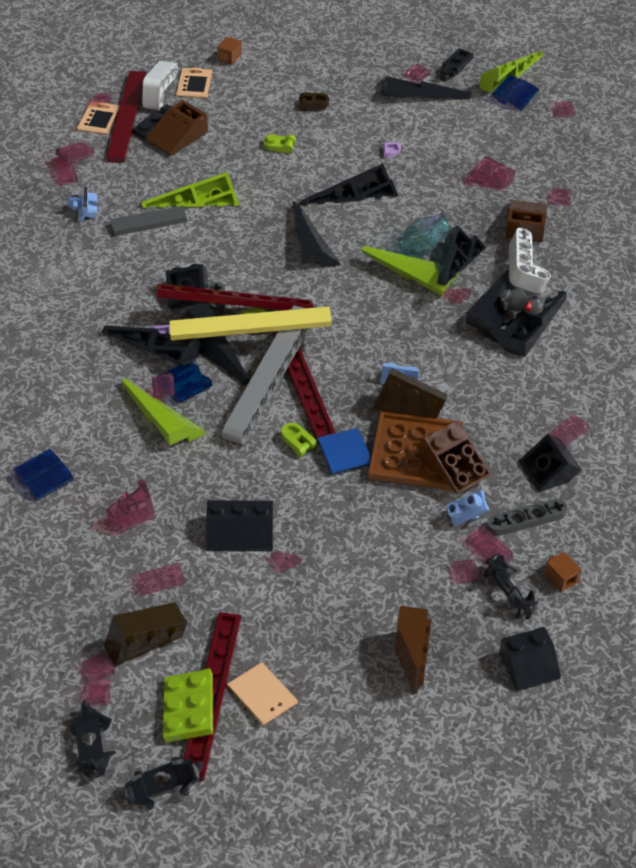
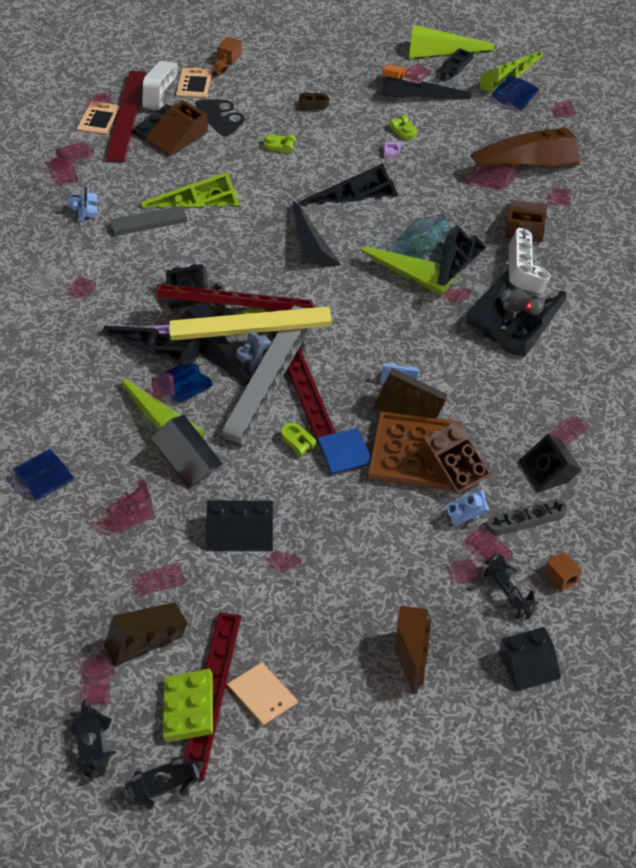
none -> clear pink tile [69,276,96,299]
none -> black slope [150,415,223,489]
none -> black piece [195,99,245,137]
none -> dark orange plate [212,58,228,76]
none -> sand blue hips [236,331,271,373]
none -> orange slope [382,64,408,79]
none -> lime plate [389,114,417,140]
none -> lime wedge [409,25,495,60]
none -> reddish brown wedge [470,127,580,168]

